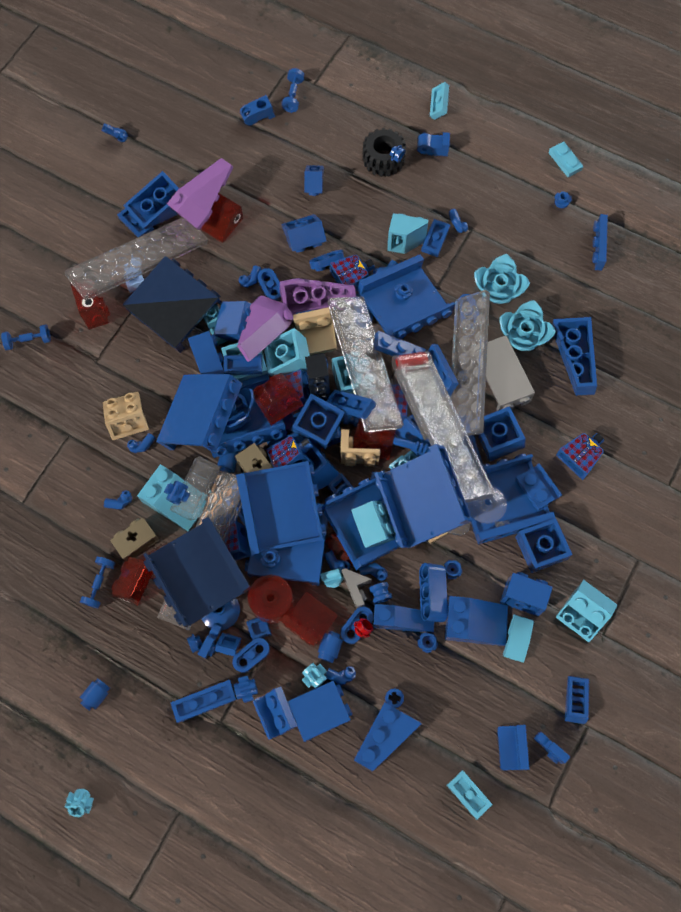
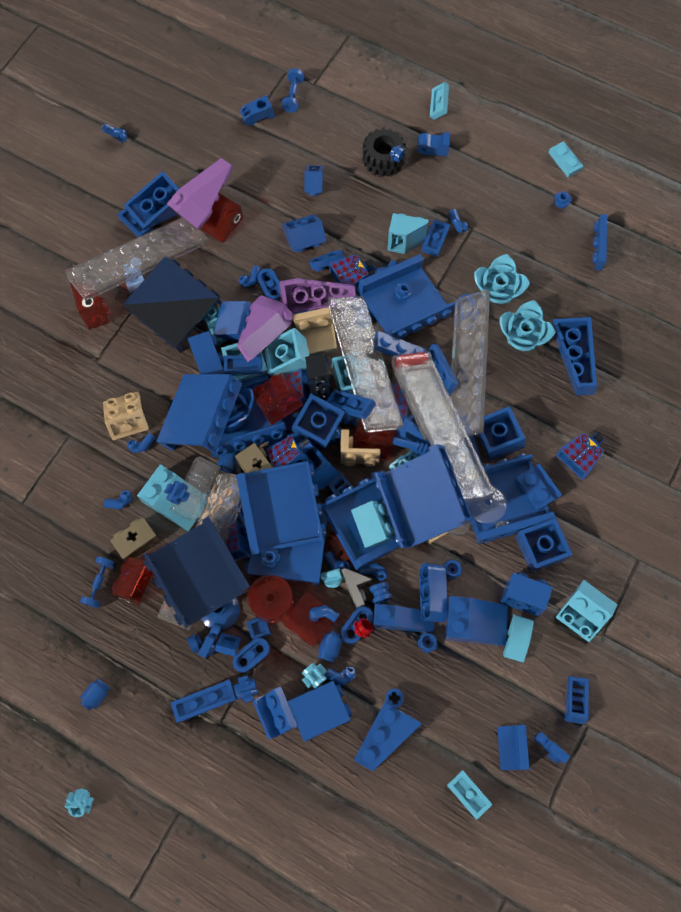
blue wheel [1,324,51,351] -> none
light grey panel [470,335,535,411] -> none
none -> blue arm [308,605,340,622]

